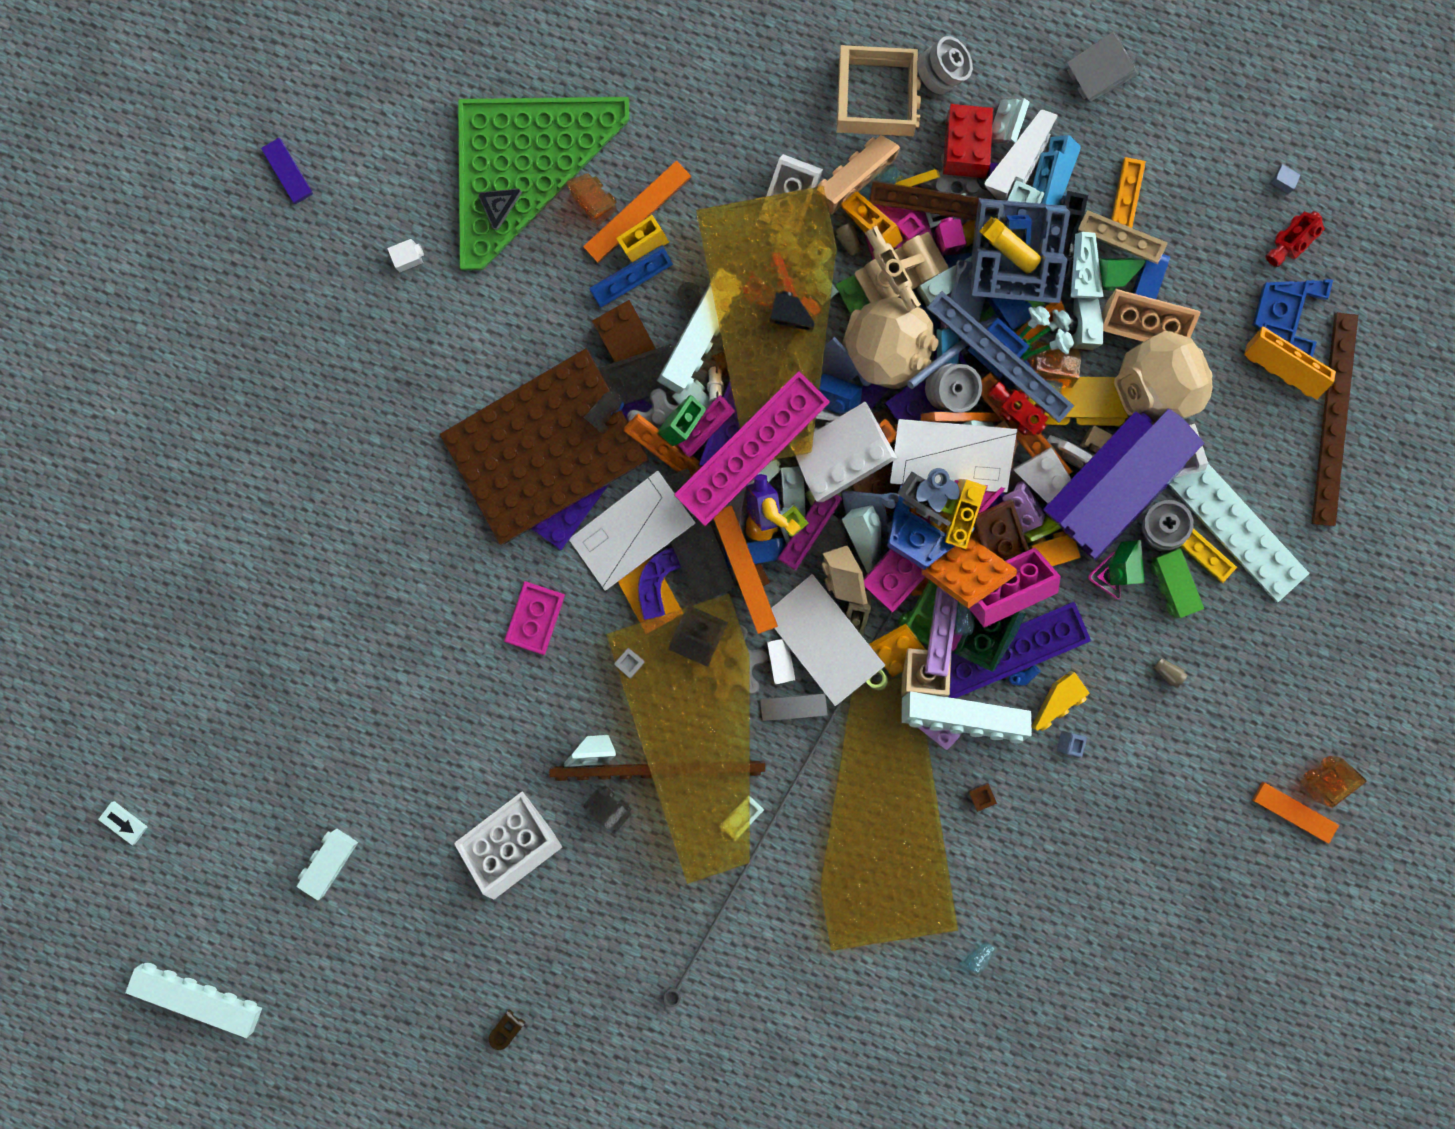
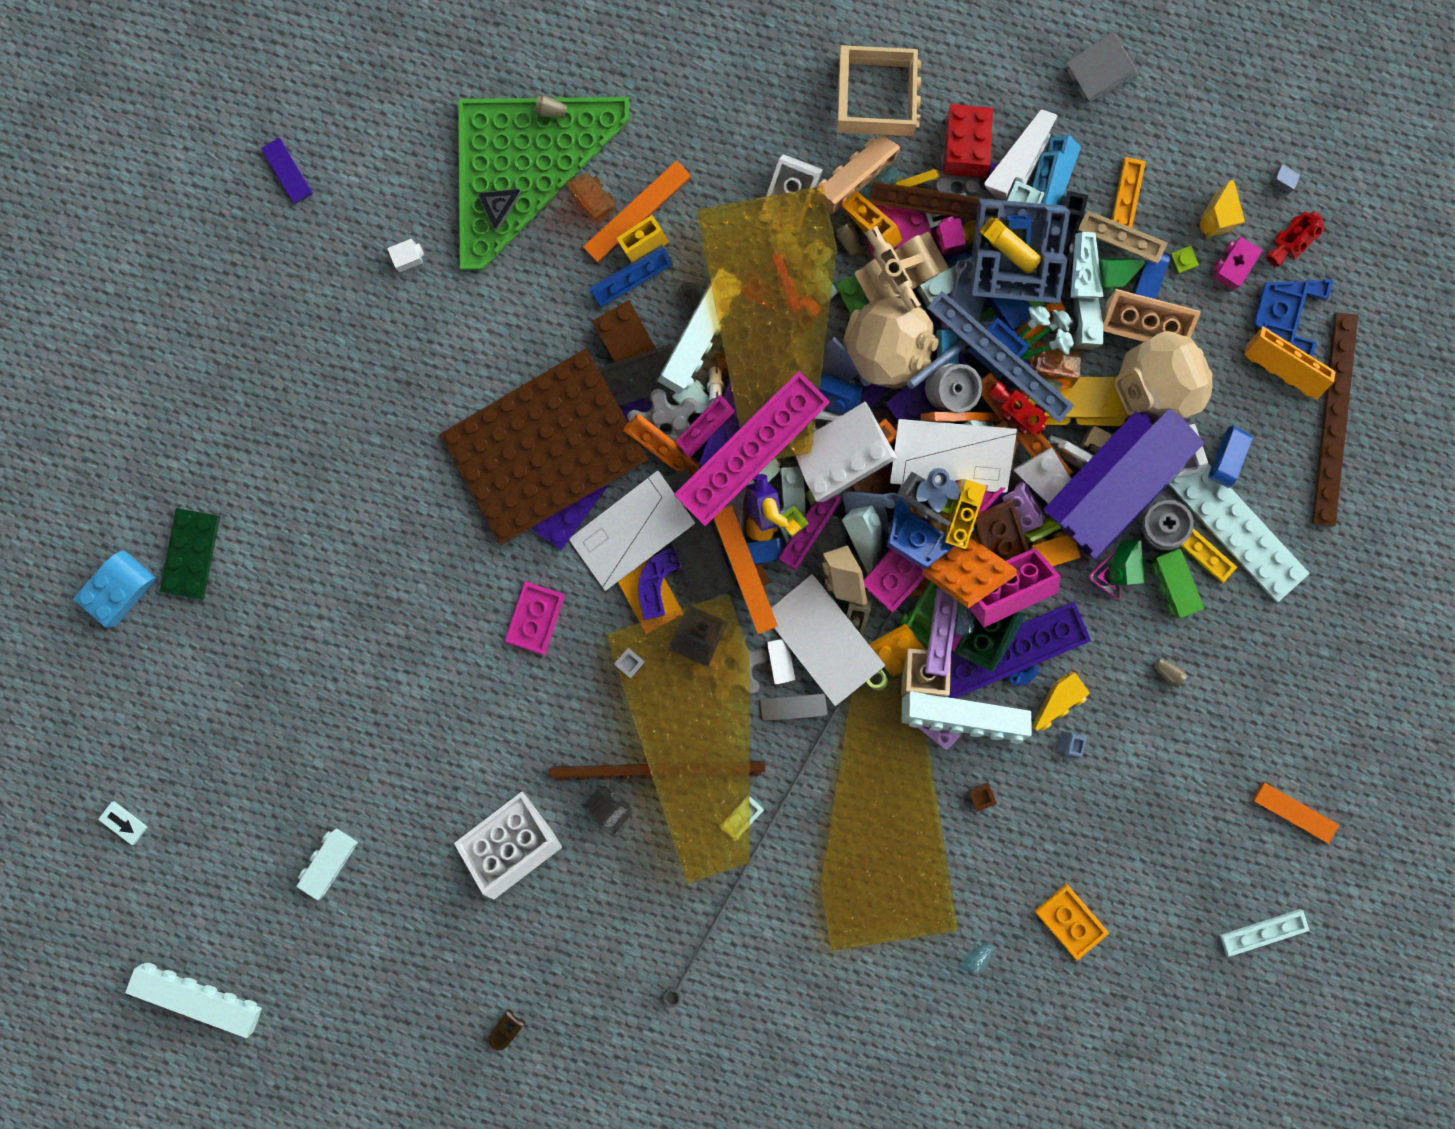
light aqua slope [564,735,616,767] -> none
clear smoke leg [584,391,624,434] -> none
green slope [657,395,706,446] -> none
black slope [770,291,815,332] -> none
dark pink tile [896,211,926,241] -> none
light grey wheel [917,36,973,95] -> none
light aqua plate [991,98,1029,143] -> none
clear orange slope [1300,756,1367,808] -> none
none -> dark azure brick [73,551,157,627]
none -> dark green plate [160,508,220,600]
none -> dark tan cone [535,95,567,118]
none -> light orange tile [1034,883,1109,961]
none -> lime plate [1169,246,1199,274]
none -> yellow slope [1200,180,1245,238]
none -> beam [1208,425,1252,488]
none -> dark pink brick [1212,237,1262,291]
none -> light aqua tile [1219,909,1310,957]

